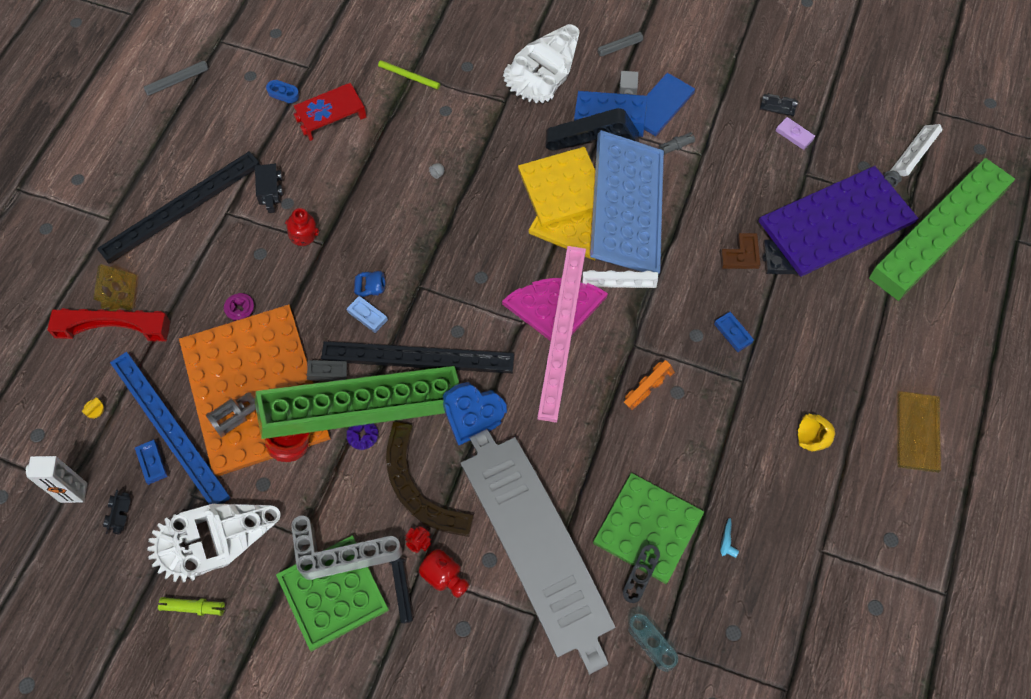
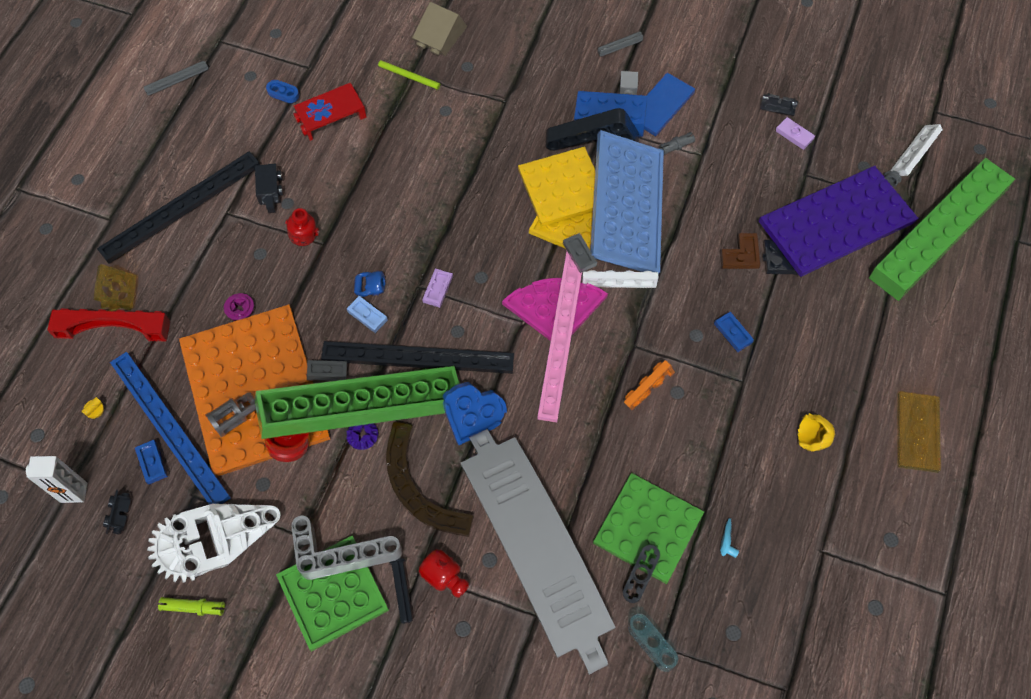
red gear [405,526,431,553] -> none
light grey hinge [429,163,444,179] -> none
white connector [503,24,579,103] -> none
none -> dark tan slope [412,2,467,56]
none -> lavender plate [422,269,453,308]
none -> dark grey plate [563,233,597,273]

